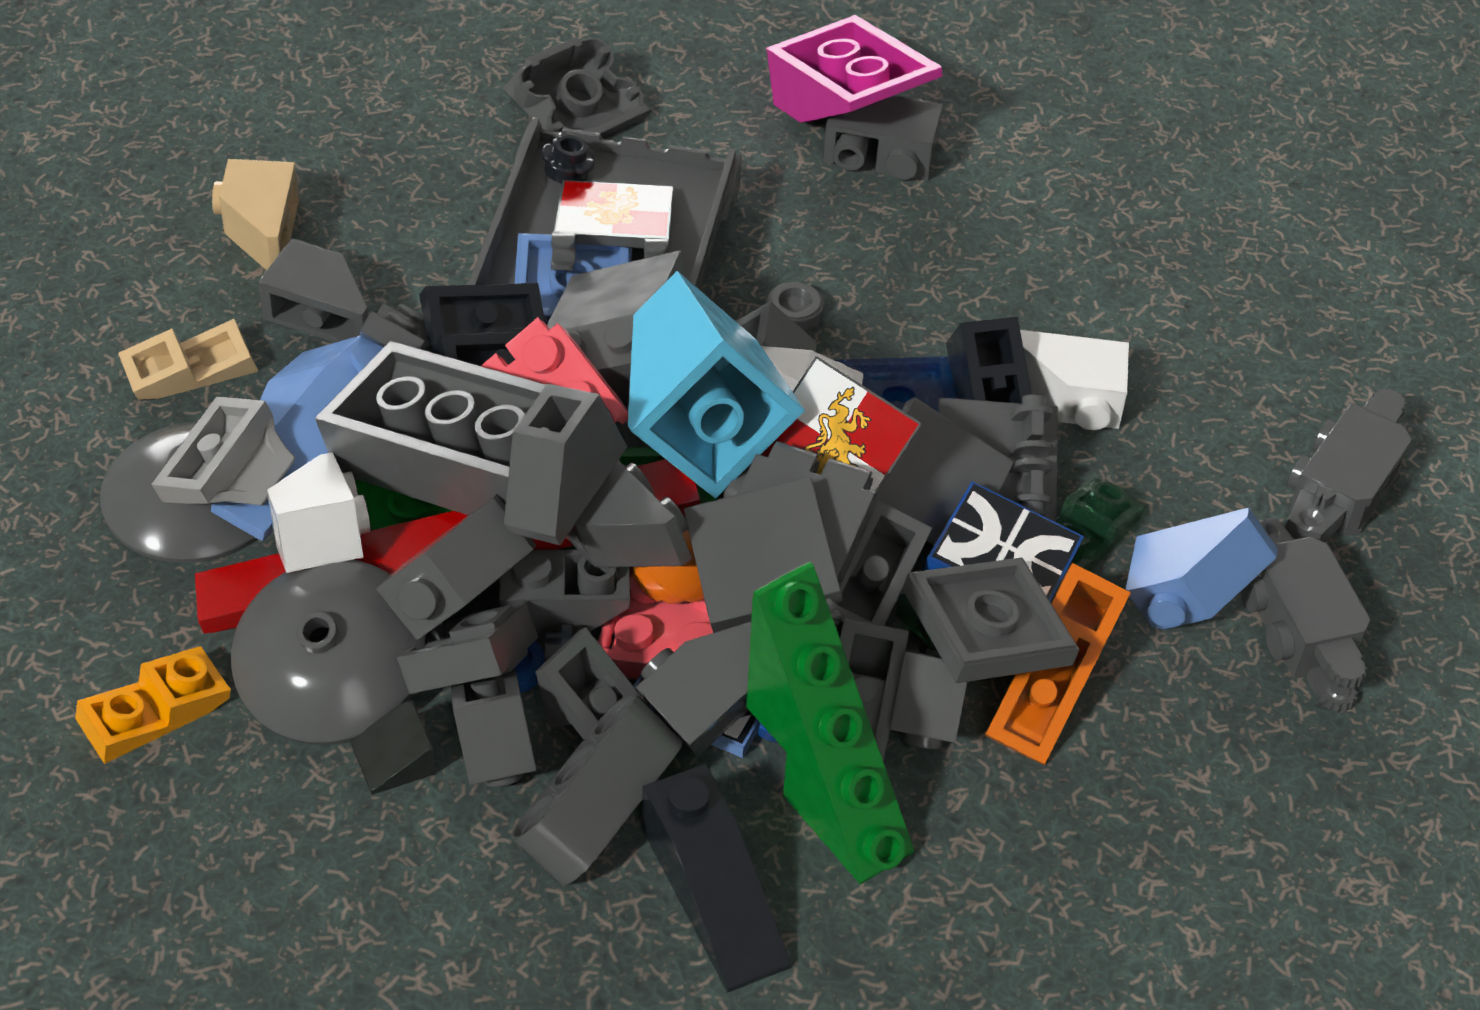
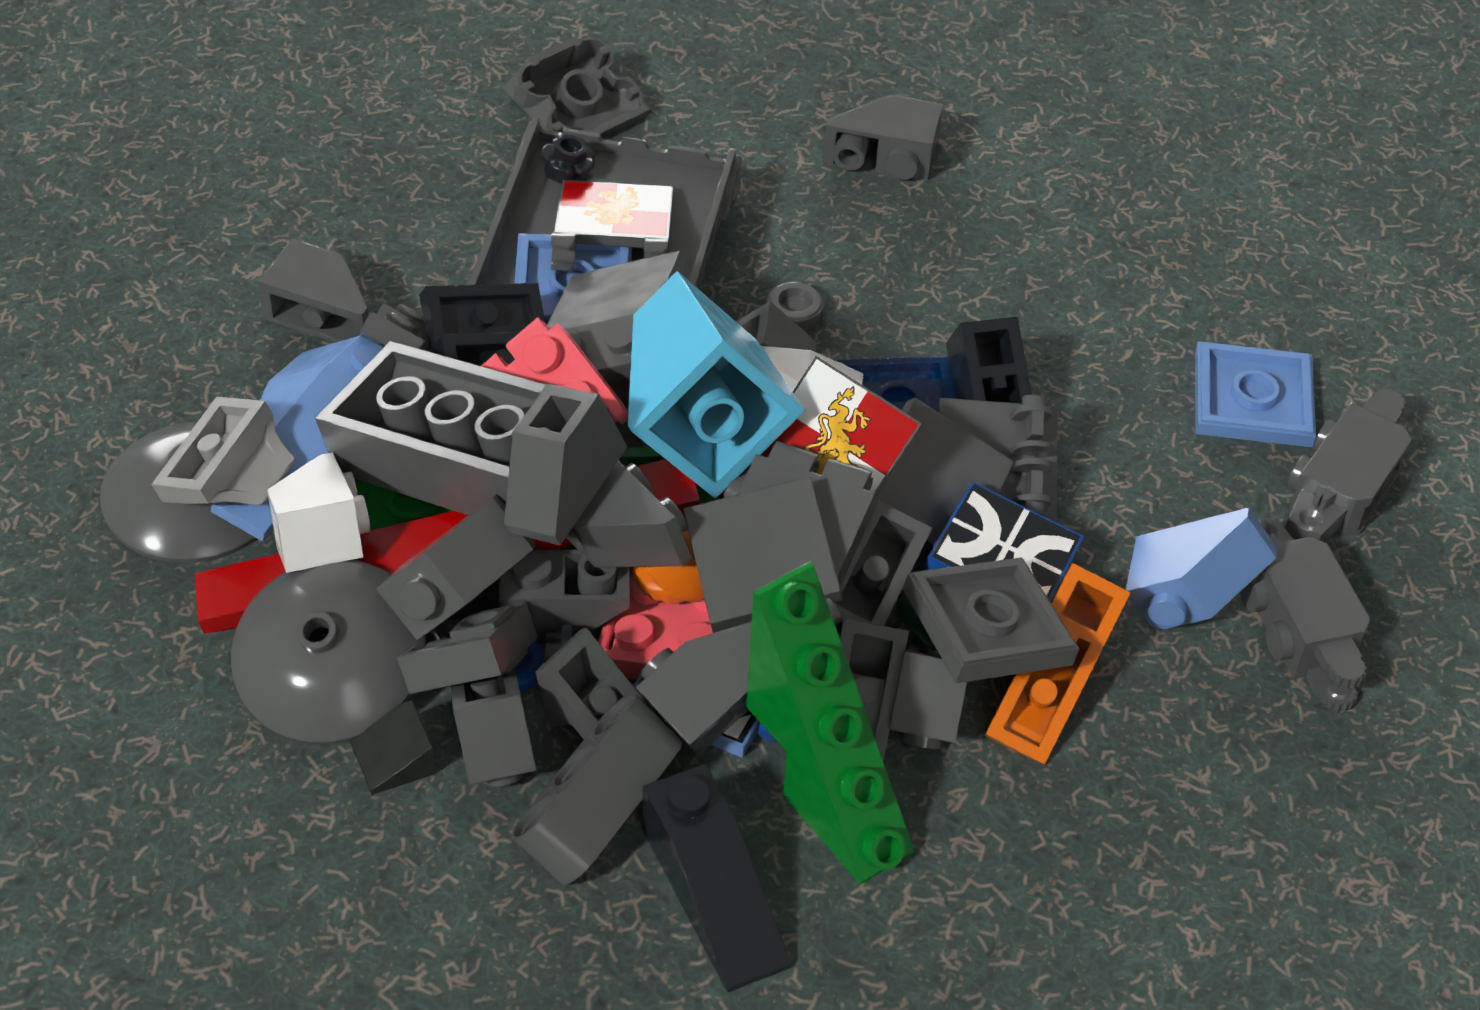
light orange slope [75,646,231,764] -> none
tan slope [118,319,259,400] -> none
tan slope [212,159,299,270] -> none
dark pink slope [766,15,943,123] -> none
white slope [1020,330,1129,430] -> none
clear green slope [1054,477,1146,576] -> none
none -> medium blue tile [1195,341,1316,447]

